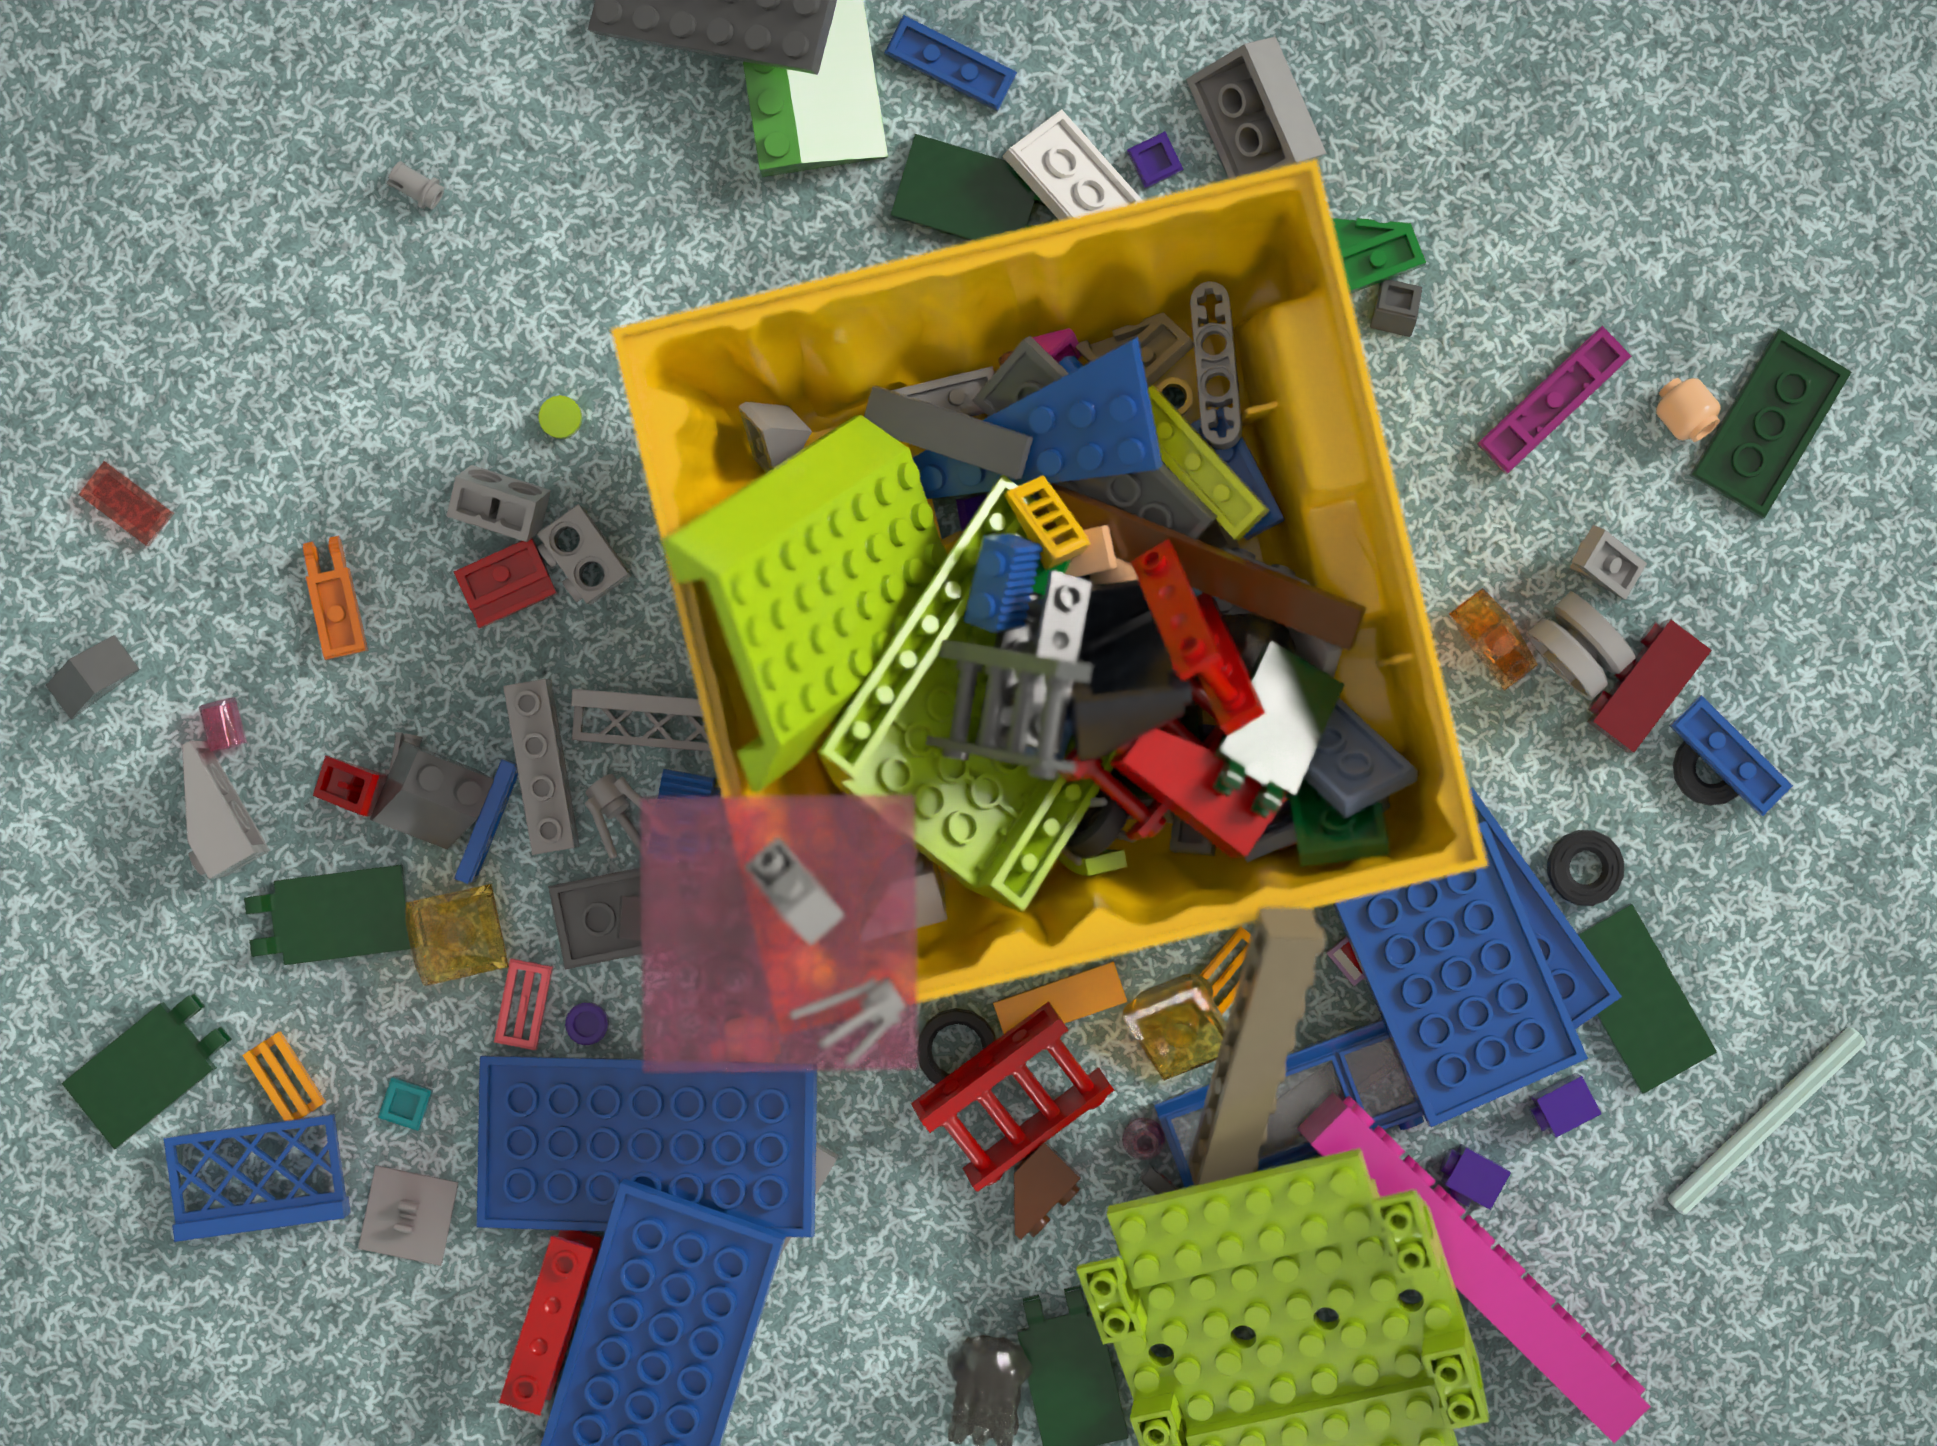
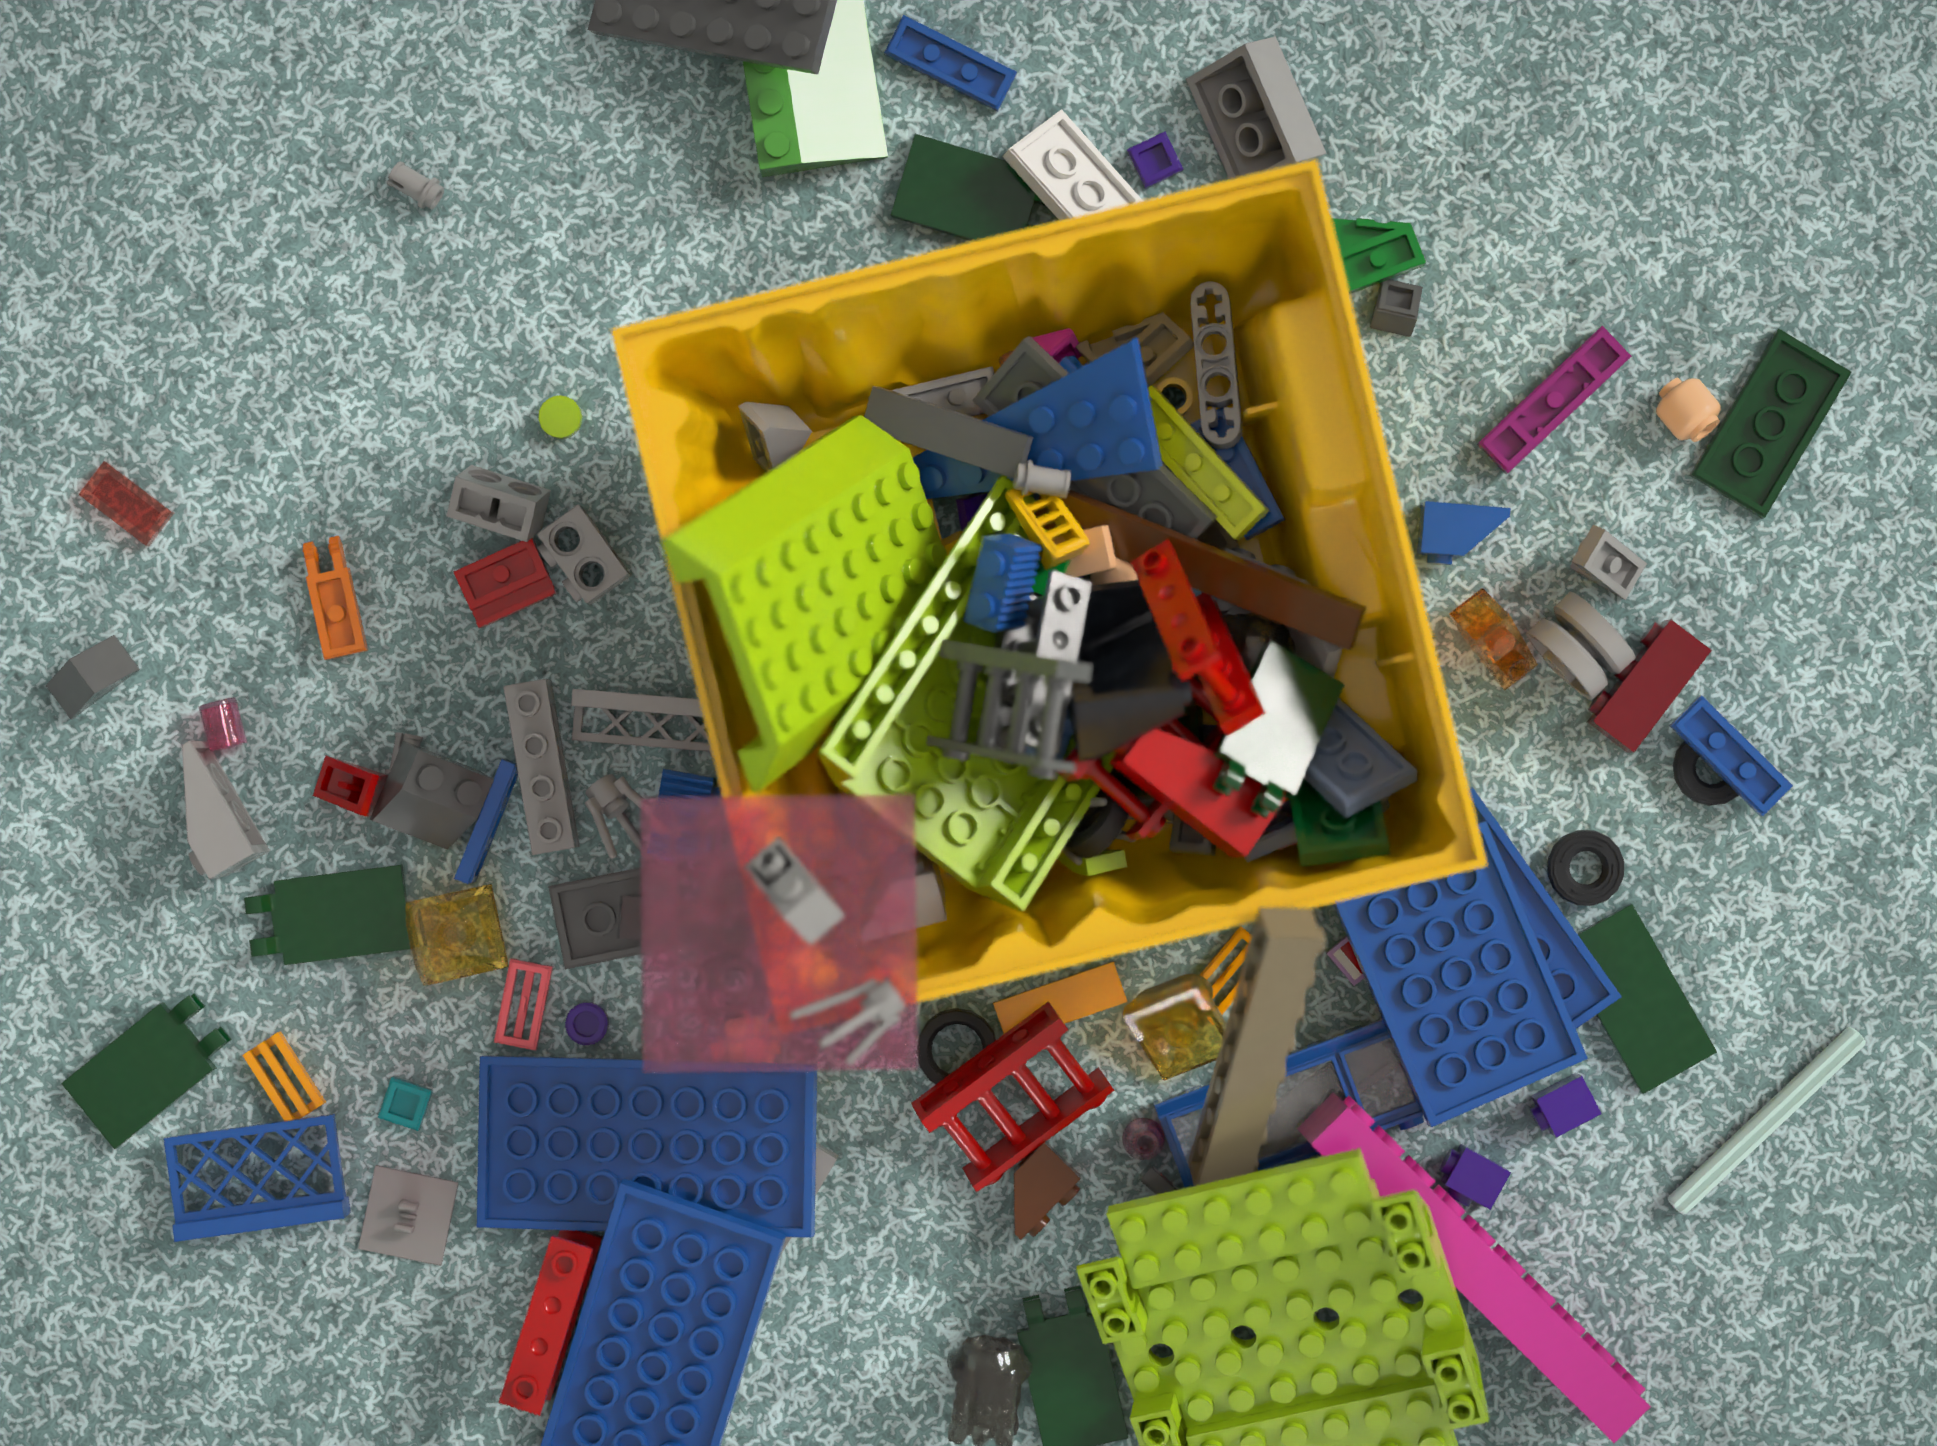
none -> light grey pin [1013,460,1071,498]
none -> blue slope [1416,501,1511,565]

